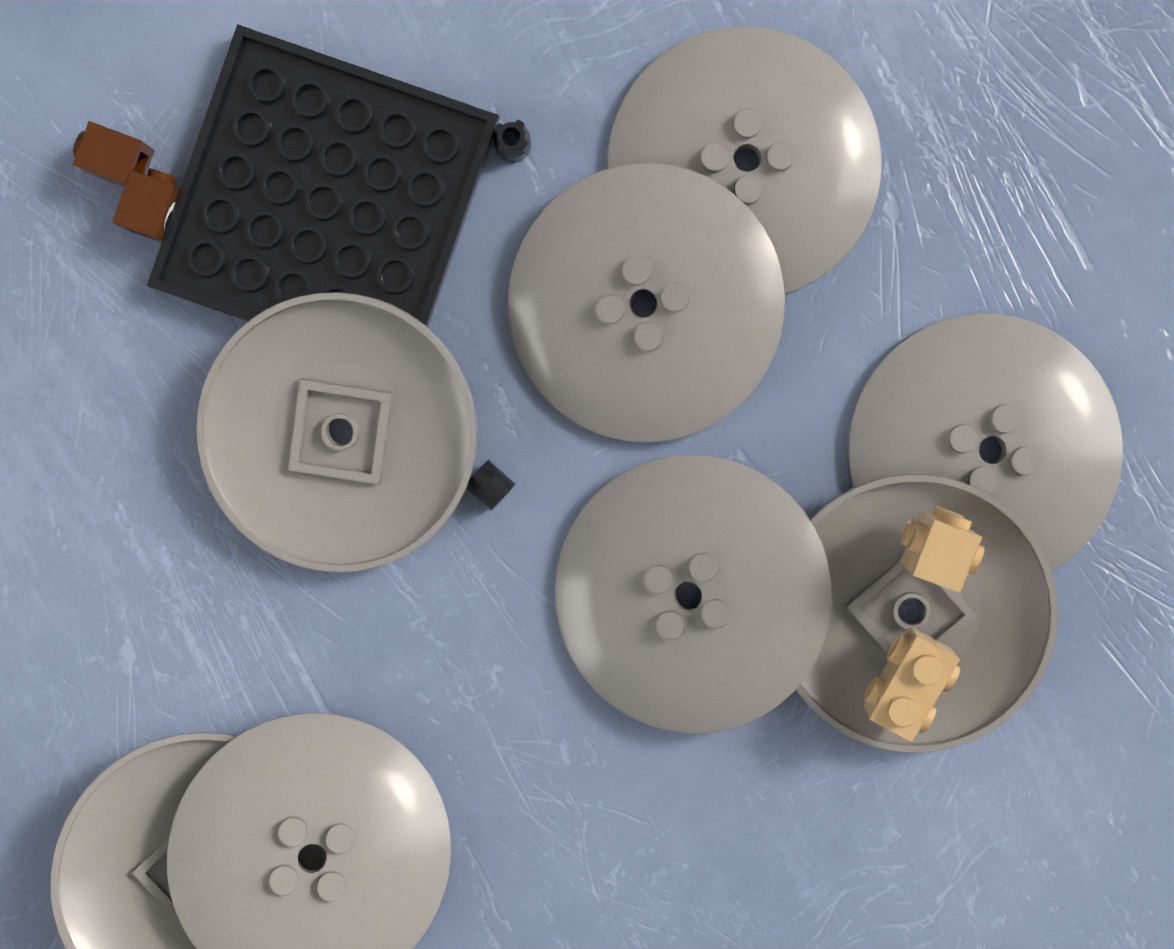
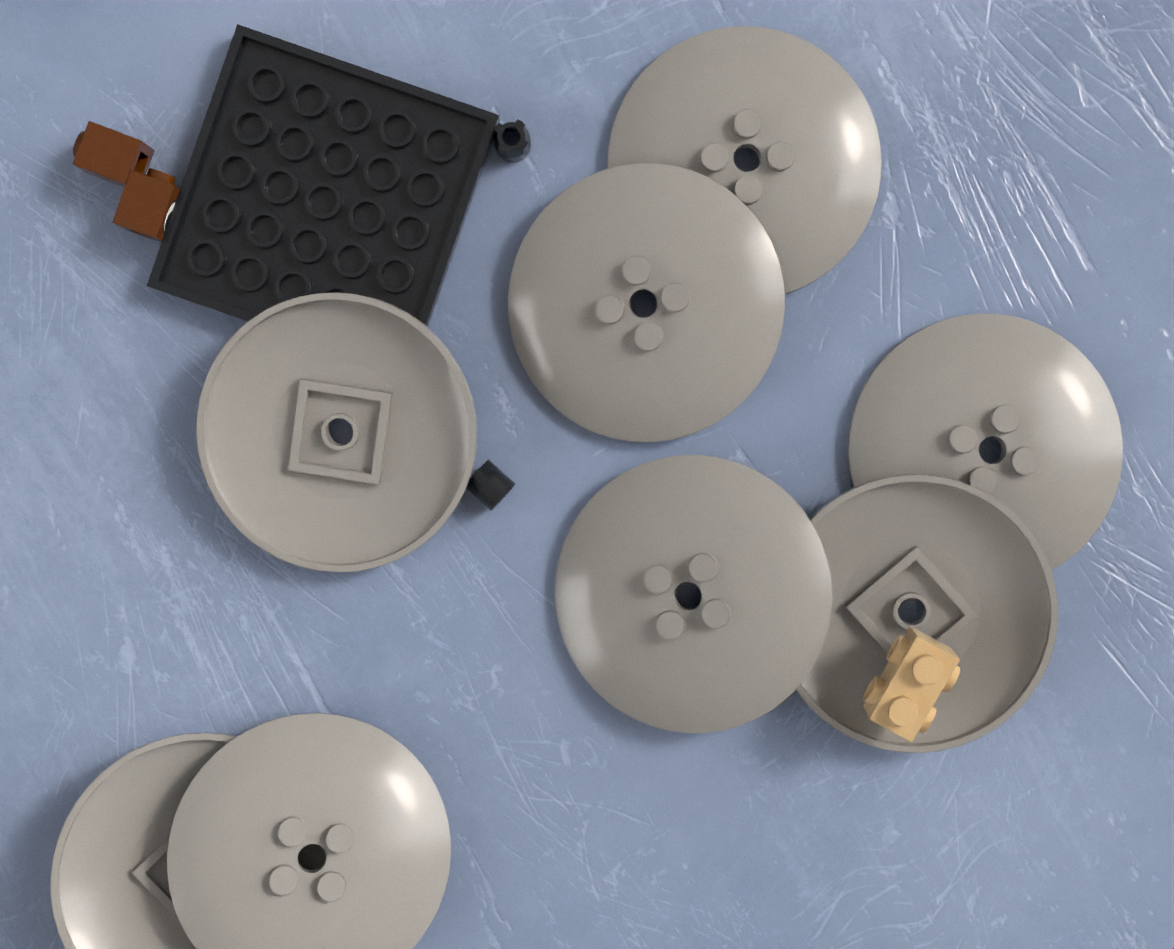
tan brick [900,506,984,593] -> none

